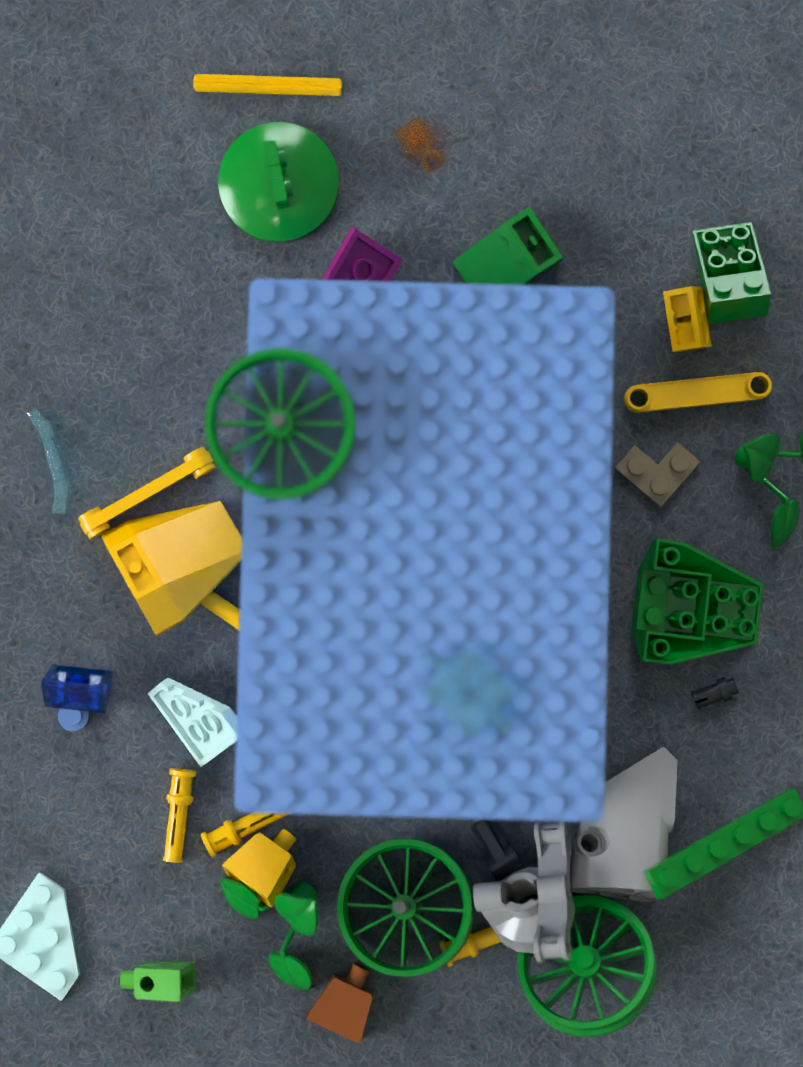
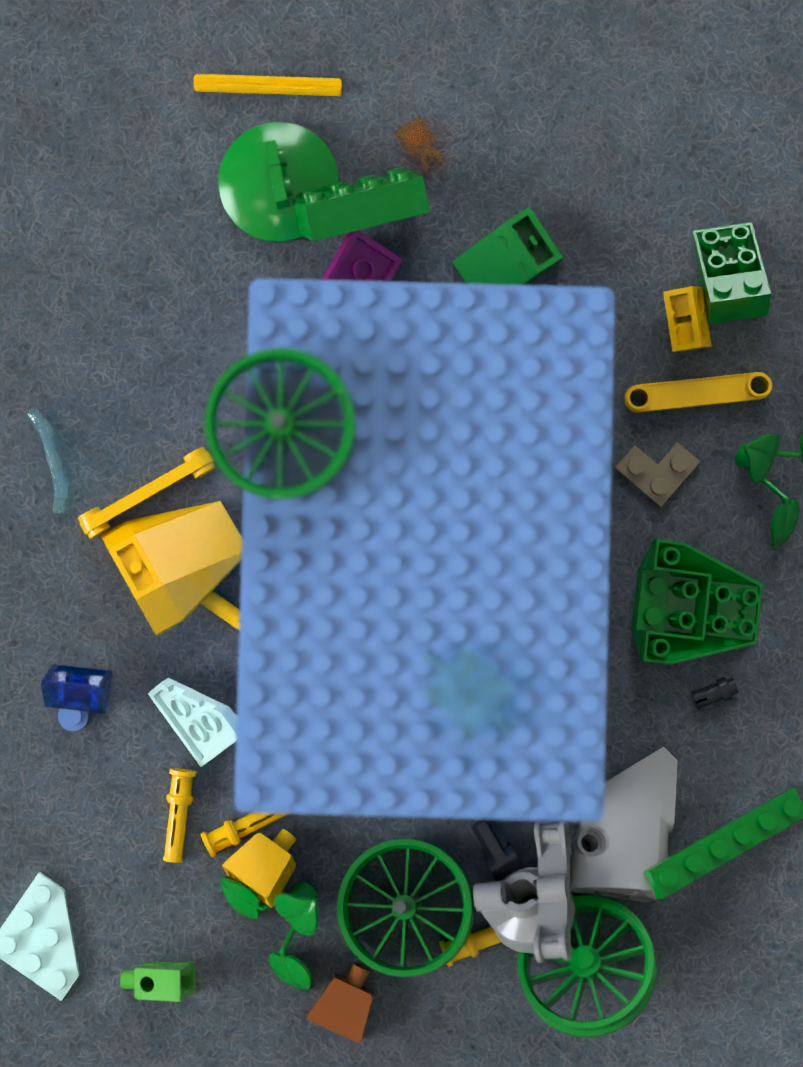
none -> green brick [292,167,430,241]

